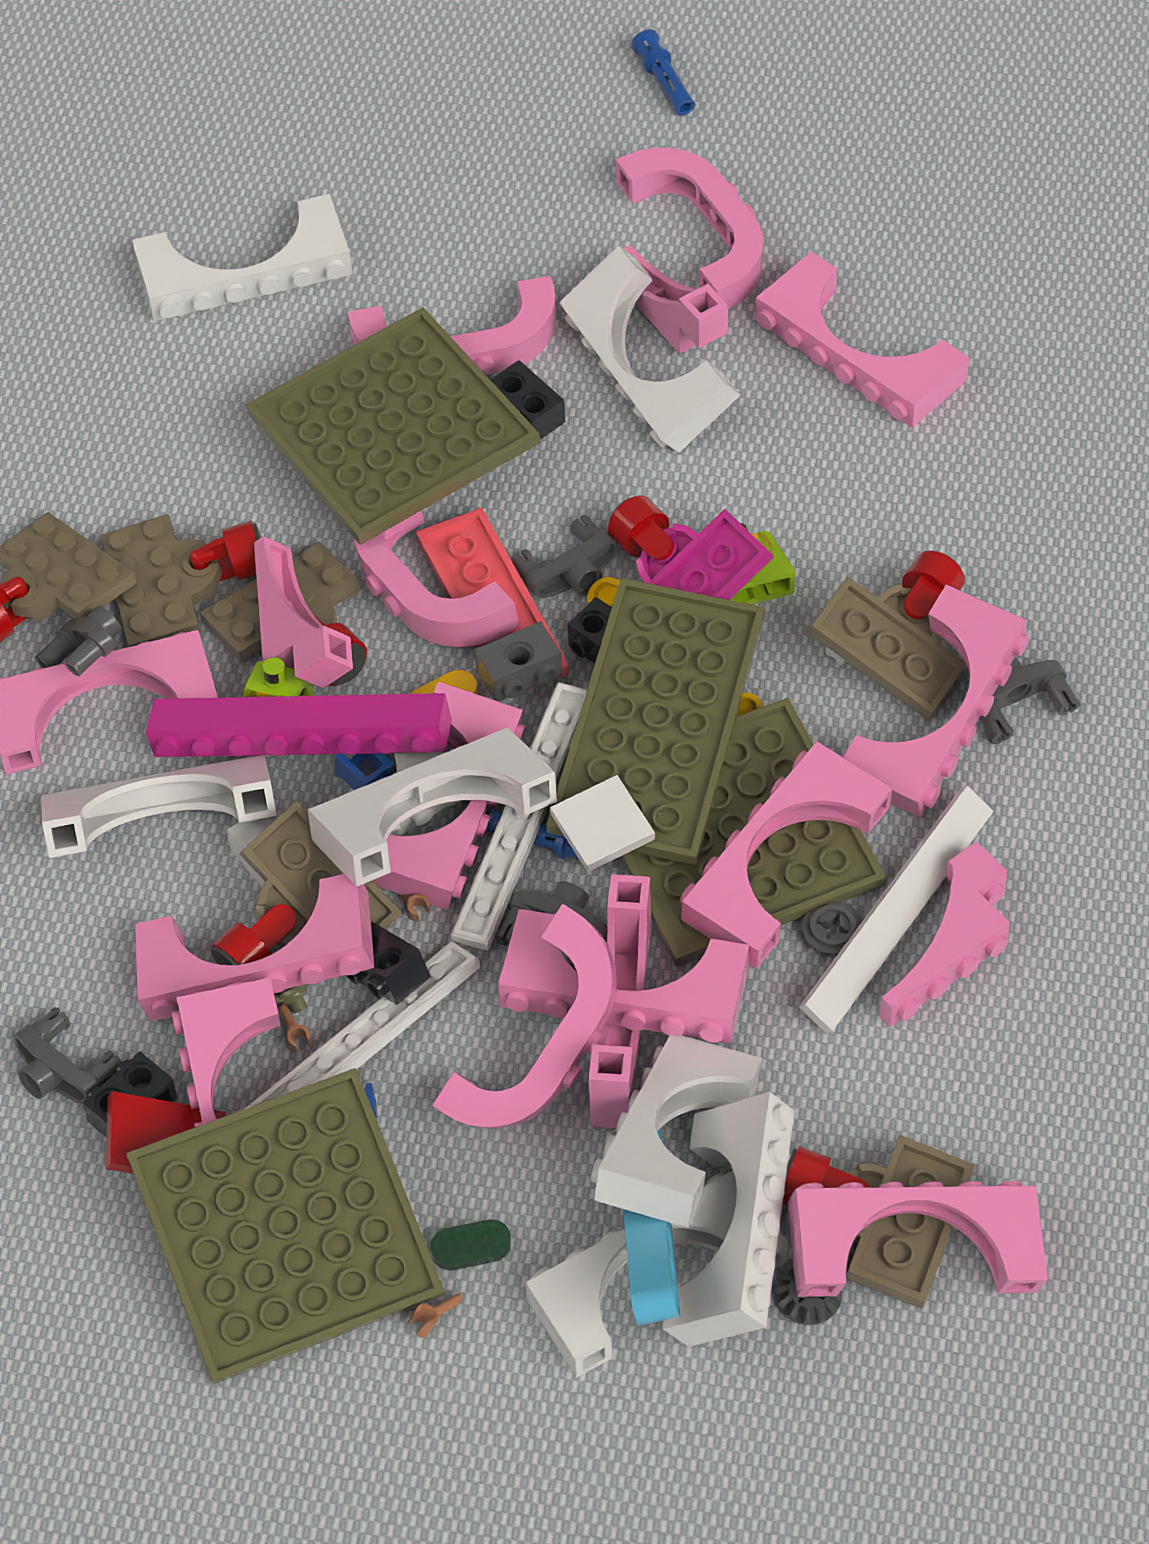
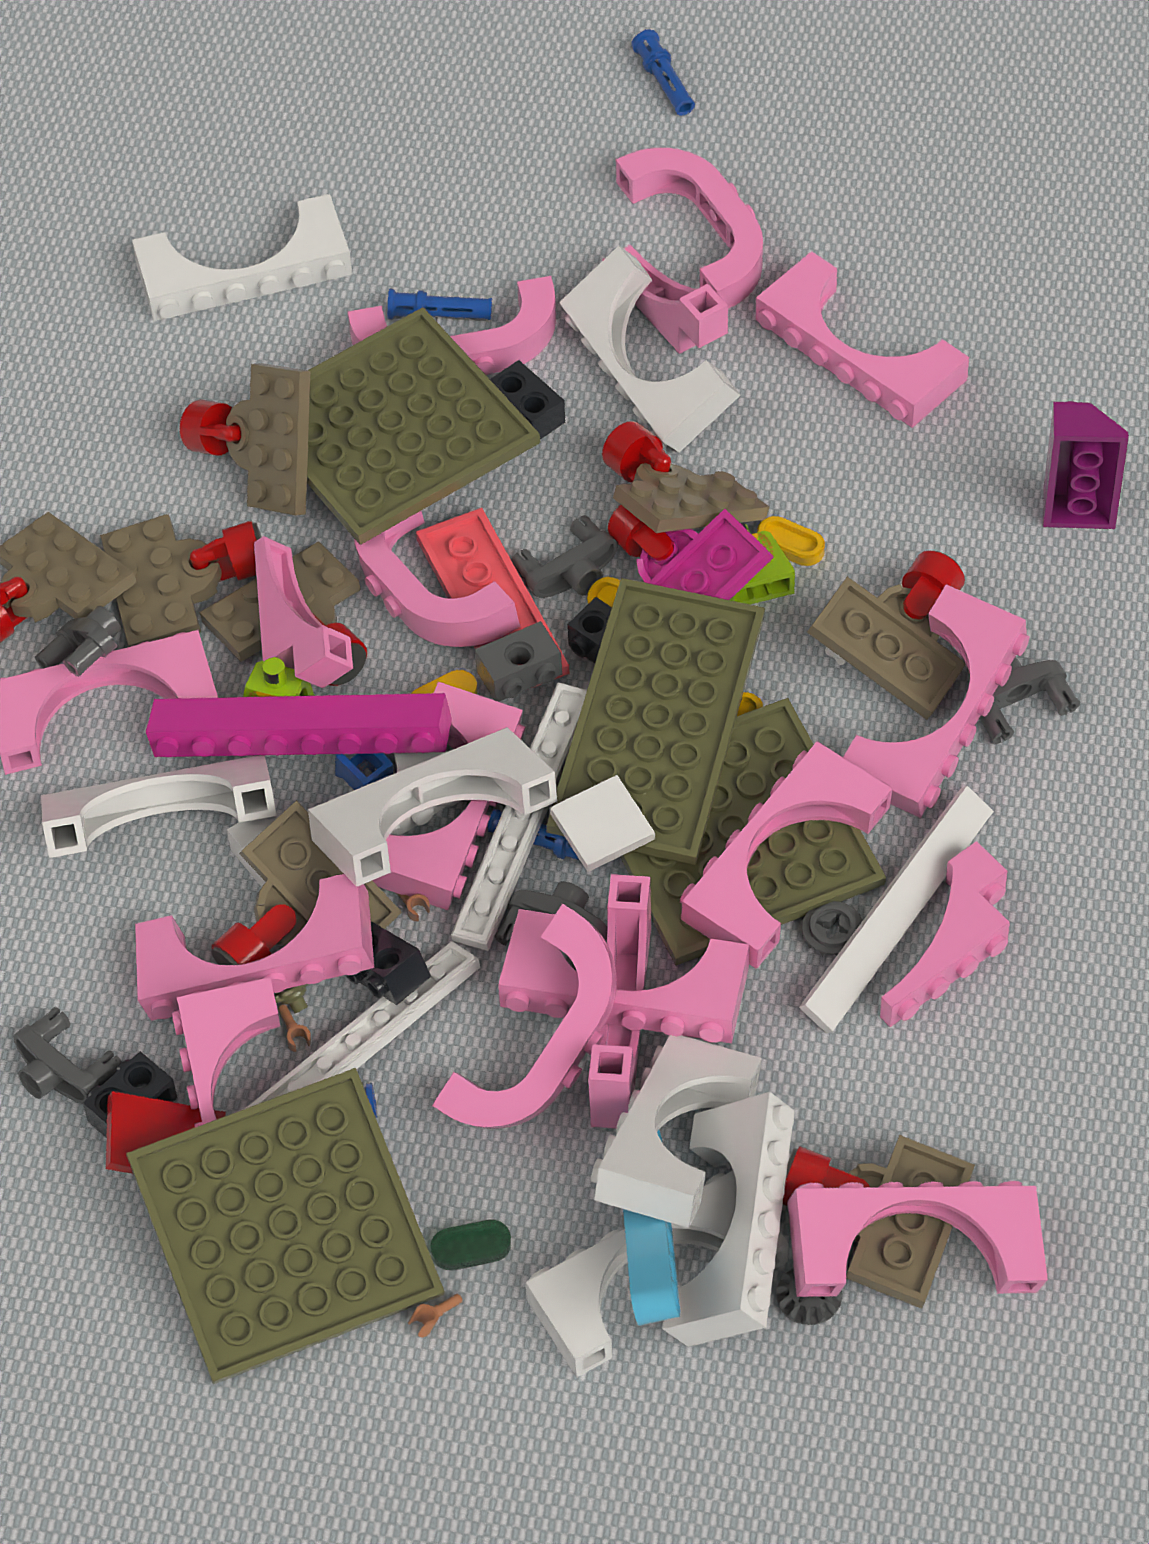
none -> dark tan plate [179,363,310,516]
none -> blue pin [387,289,492,320]
none -> dark tan plate [602,421,769,533]
none -> yellow tile [757,516,825,566]
none -> magenta slope [1043,401,1129,529]

